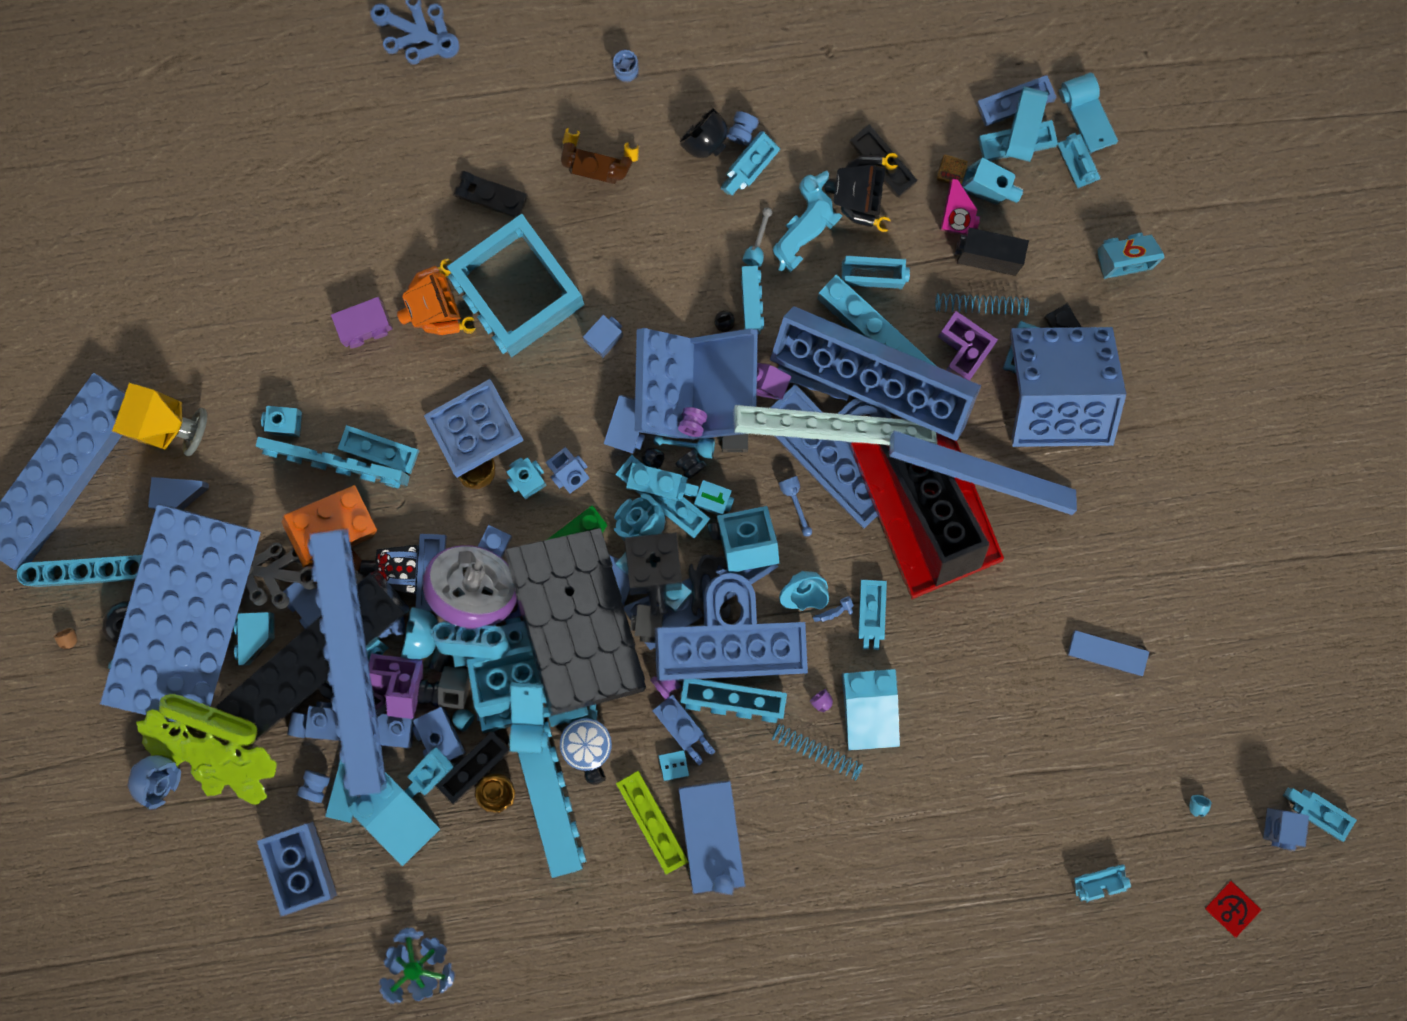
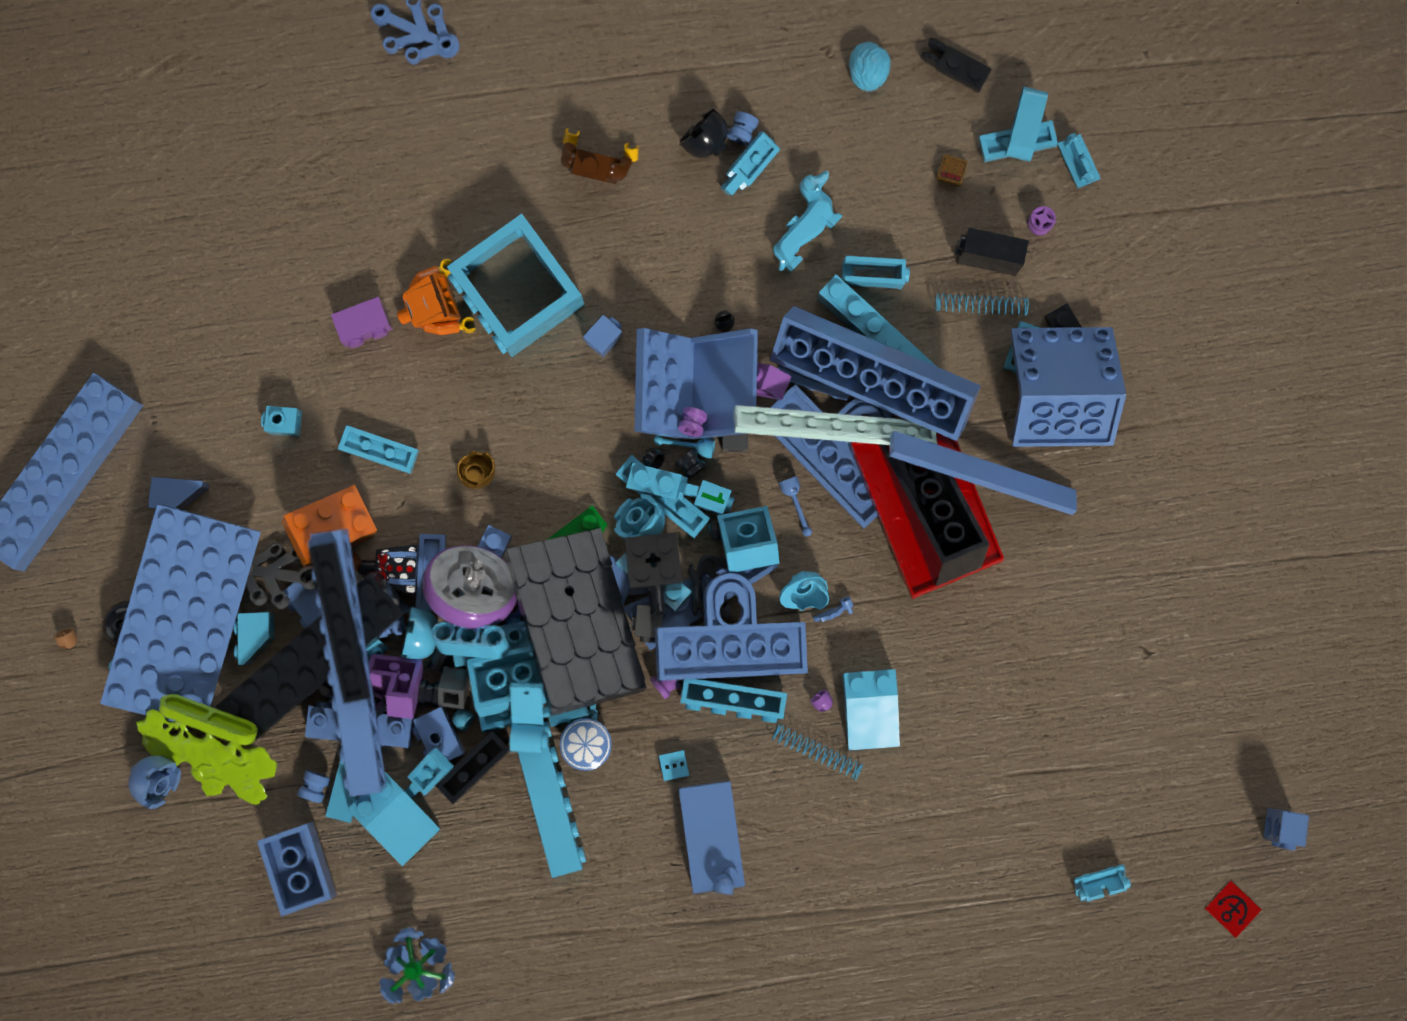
medium azure beam [17,555,143,587] -> none
yellow piece [112,383,208,456] -> none
medium azure wing [256,437,410,489] -> none
medium blue hinge [287,712,308,738] -> none
medium blue plate [424,379,524,478] -> none
black plate [453,171,528,218] -> none
pearl gold hair [475,773,515,813] -> none
medium azure brick [506,457,547,499] -> none
medium blue brick [545,447,590,493] -> none
black hinge [584,766,606,785] -> none
medium blue brick [604,395,645,454] -> none
medium blue wheel [613,50,639,82] -> none
lime plate [616,771,689,875] -> none
medium blue hinge [653,695,716,765] -> none
medium azure piece [741,266,764,334] -> none
hinge [742,207,772,267] -> none
black torso [824,153,898,232] -> none
black plate [849,124,918,198] -> none
medium azure hinge [858,580,887,650] -> none
medium lavender brick [938,311,998,381] -> none
dark pink slope [940,179,980,235] -> none
medium azure torso [961,158,1023,204] -> none
medium blue plate [977,75,1057,126] -> none
medium azure door [1059,72,1118,153] -> none
medium blue tile [1067,630,1149,676] -> none
medium azure slope [1097,233,1165,279] -> none
medium azure hinge [1189,795,1212,817] -> none
medium azure hinge [1283,787,1357,842] -> none
none -> black tile [309,541,371,704]
none -> medium azure hair [849,42,891,92]
none -> black hinge [920,38,992,93]
none -> medium lavender wheel [1027,206,1056,236]

